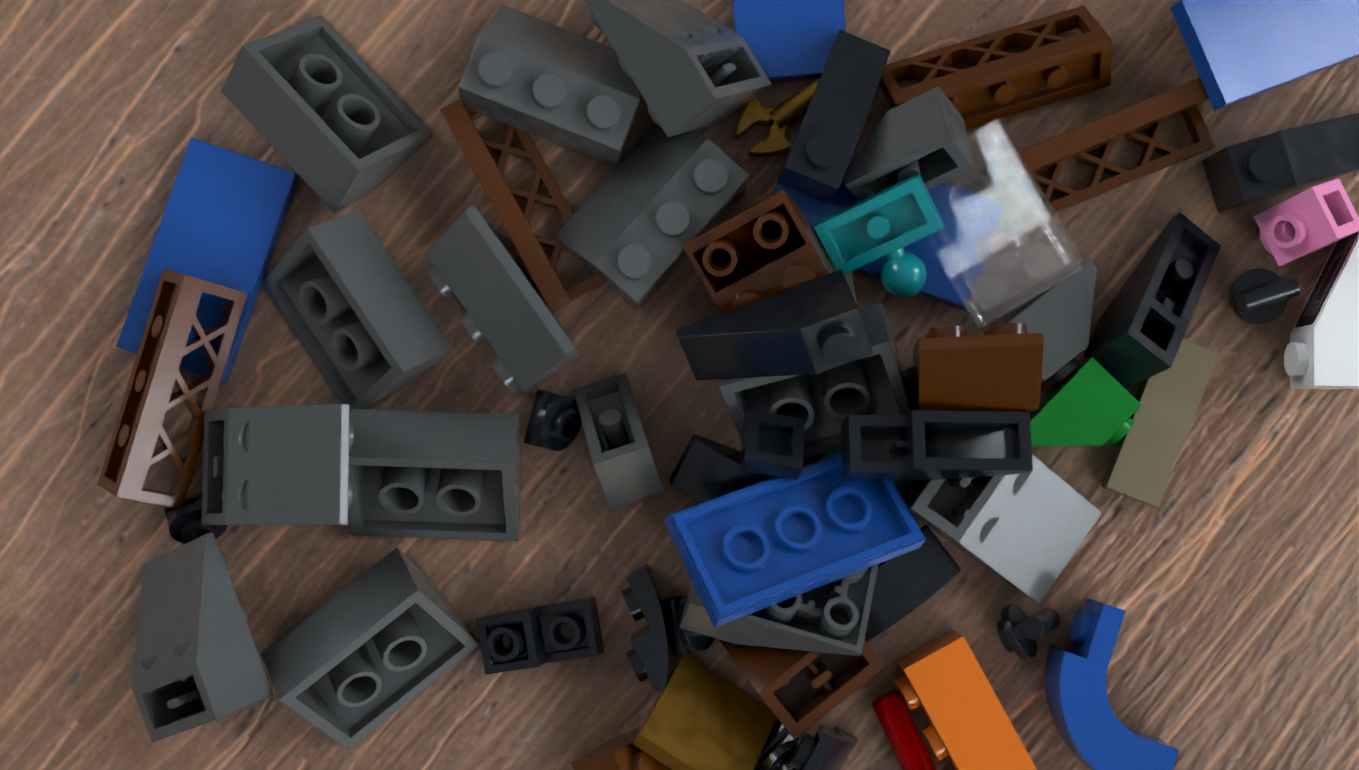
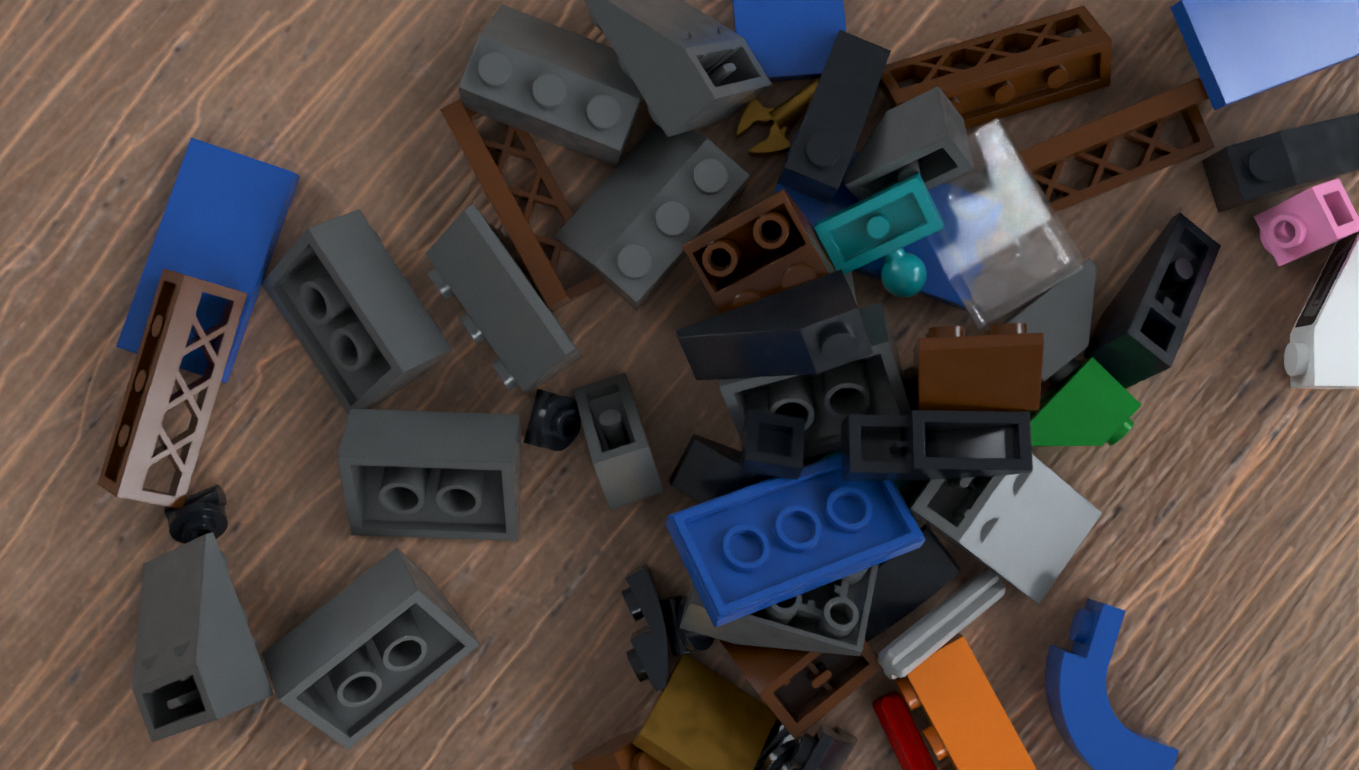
dark grey slope [201,404,354,525] -> none
dark grey slope [221,16,433,213] -> none
black slope [476,597,604,675] -> none
black plate [997,603,1060,660] -> none
dark tan tile [1101,339,1219,508] -> none
black plate [1229,268,1300,324] -> none
none -> light grey axle [877,570,1006,679]

